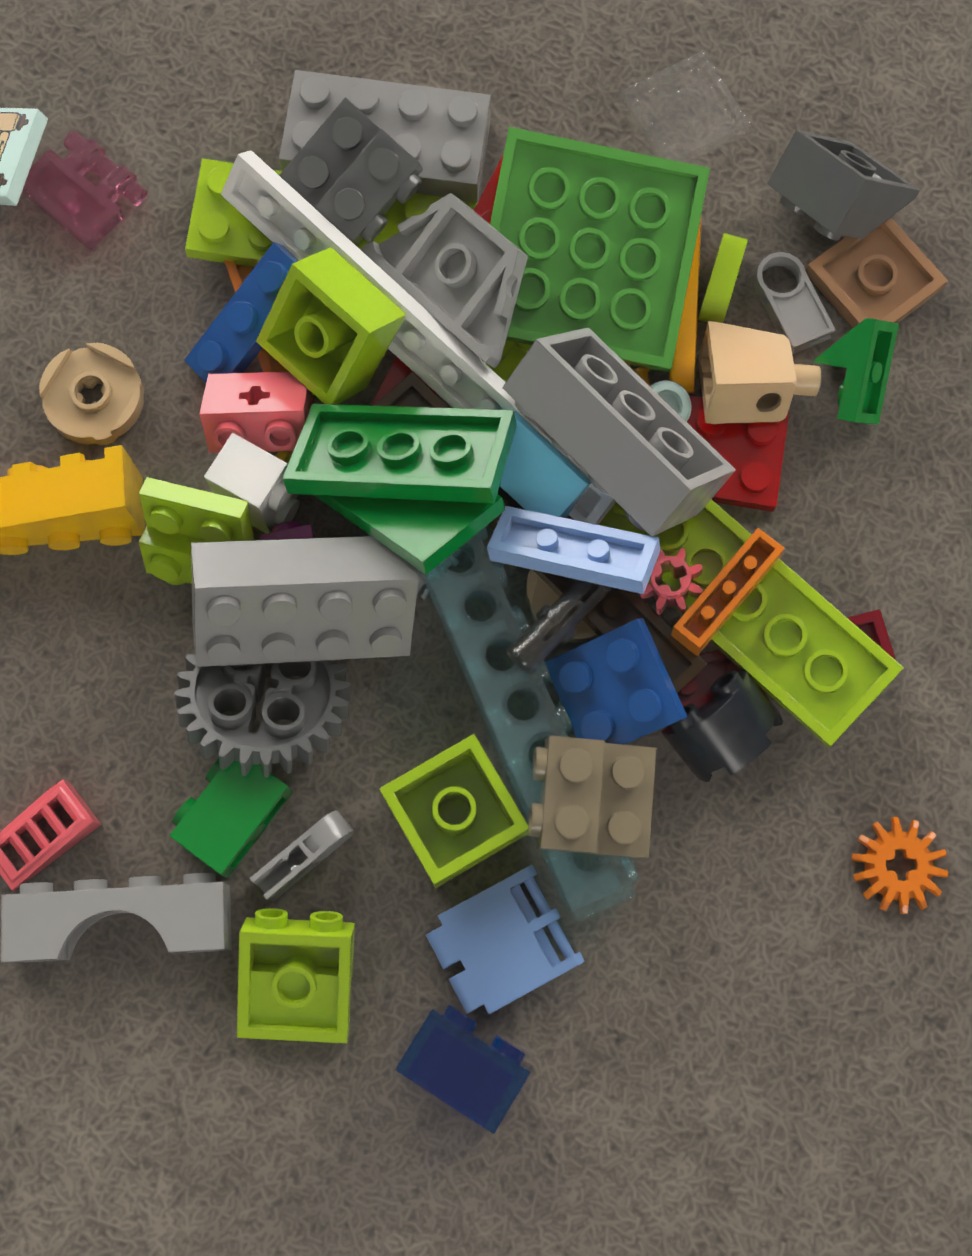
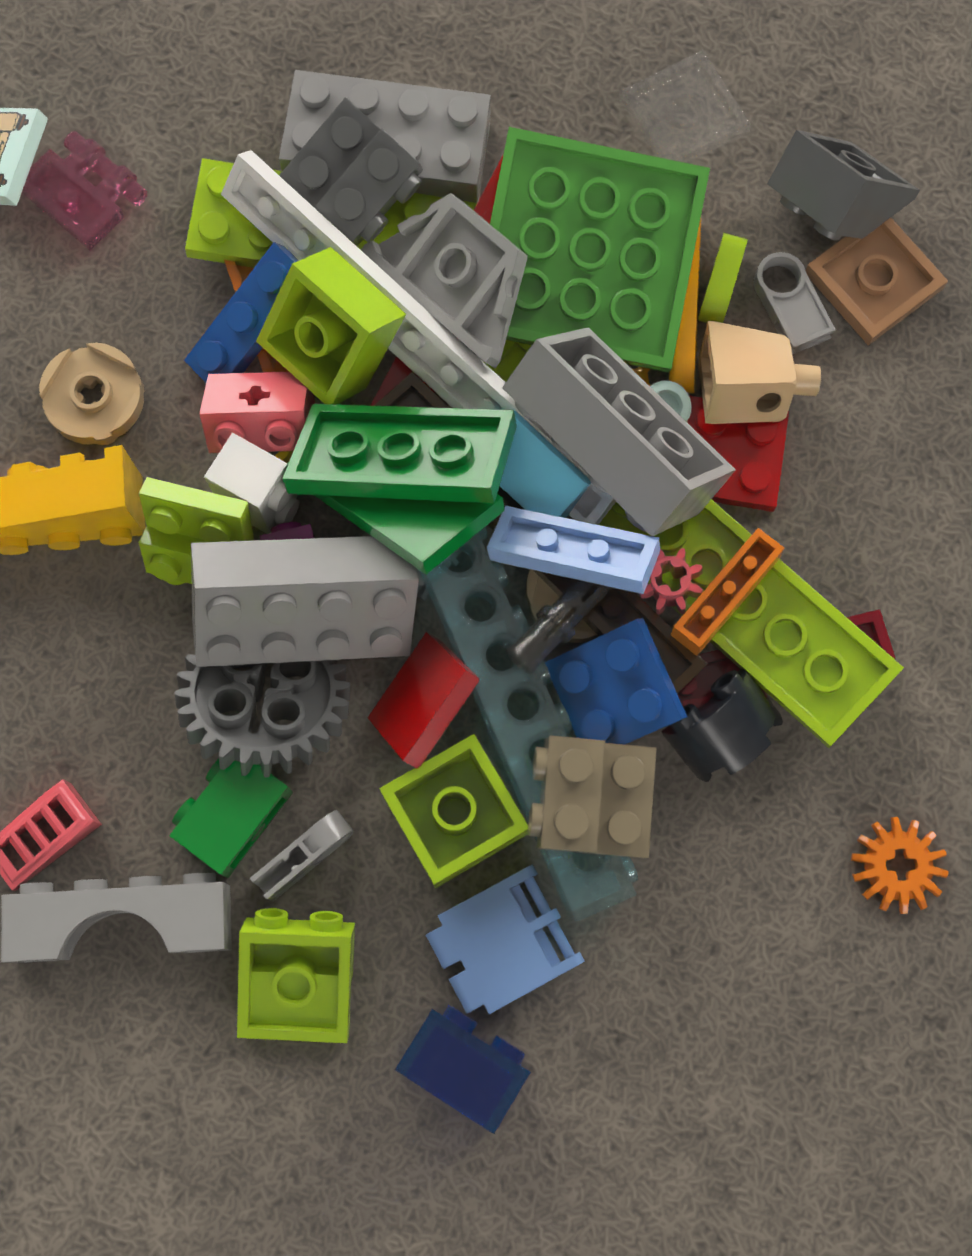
green slope [813,318,899,425] -> none
none -> red tile [367,632,480,769]

